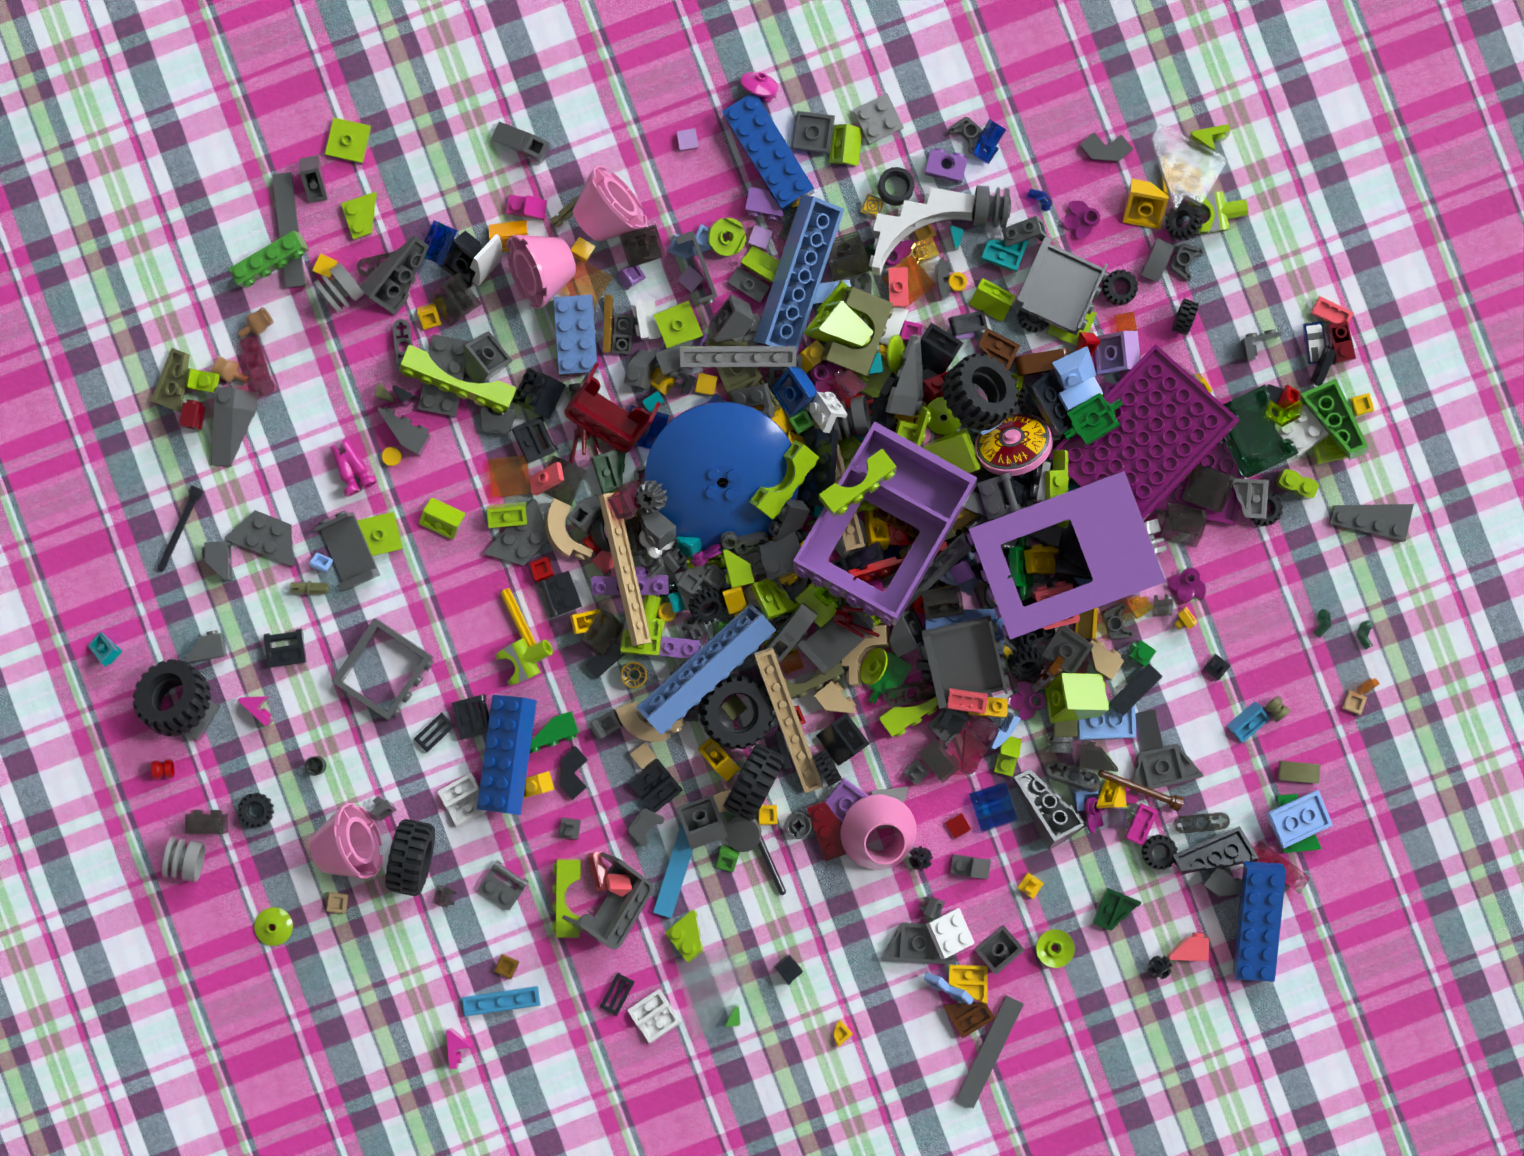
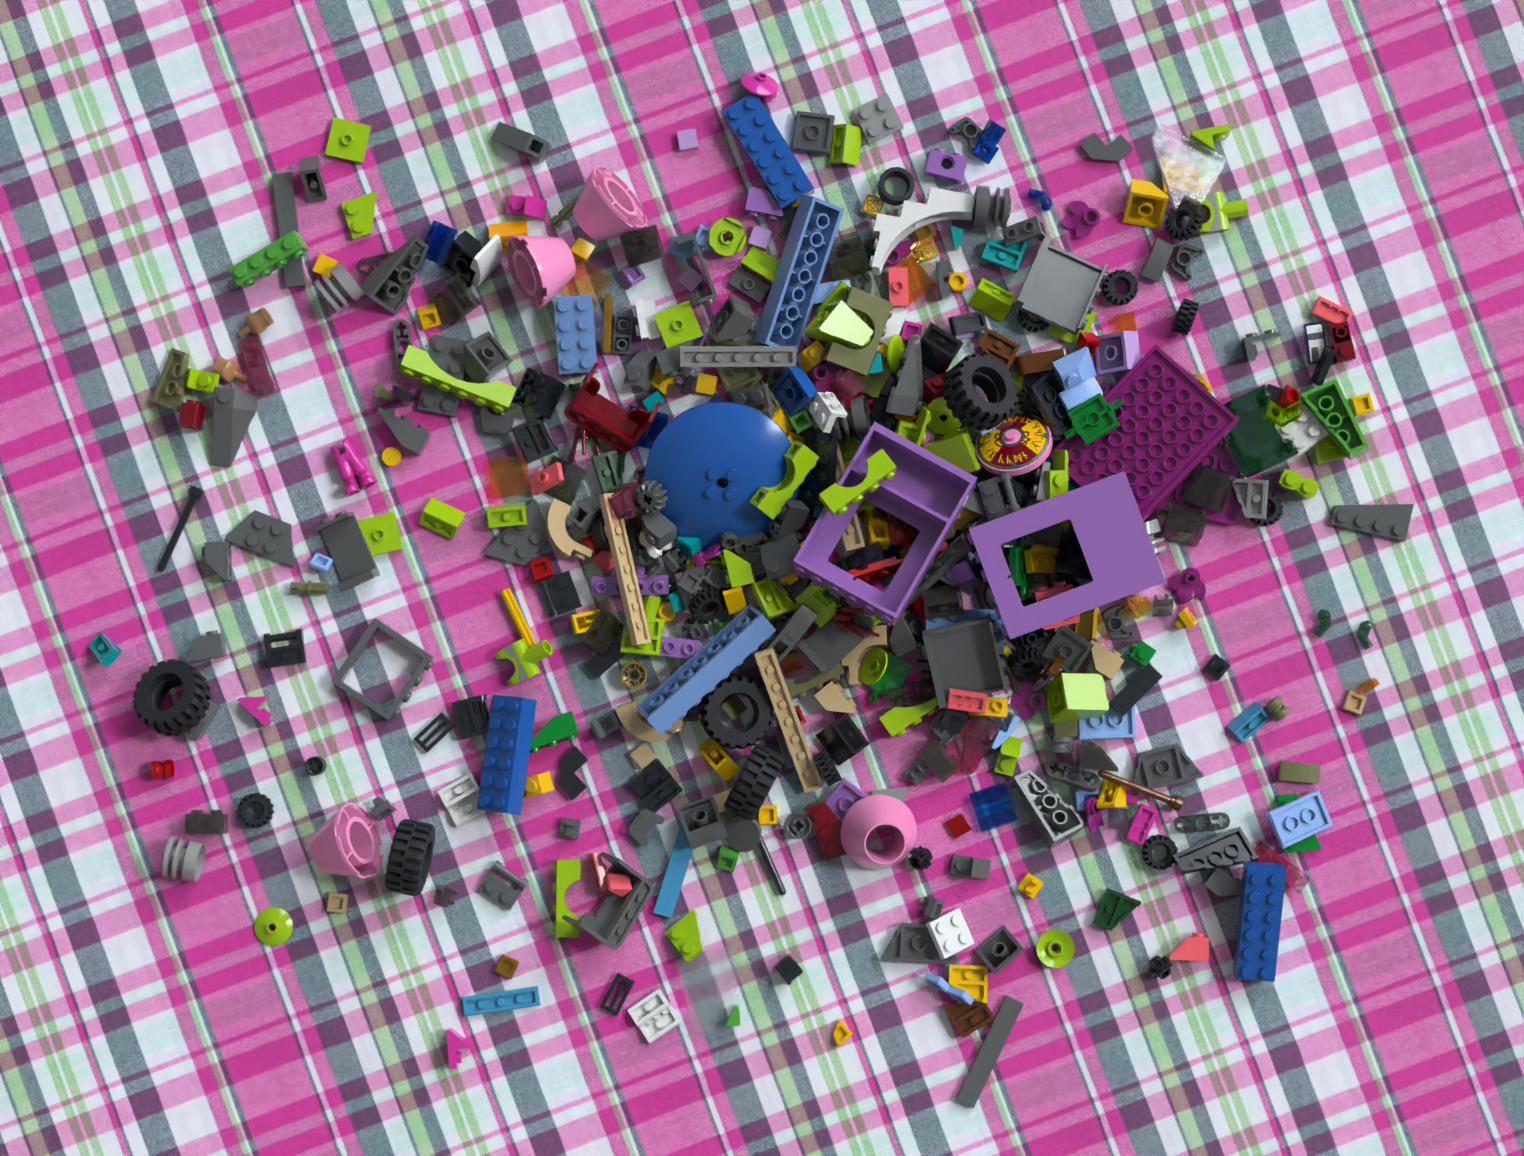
dark grey slope [1135,709,1164,751] -> none

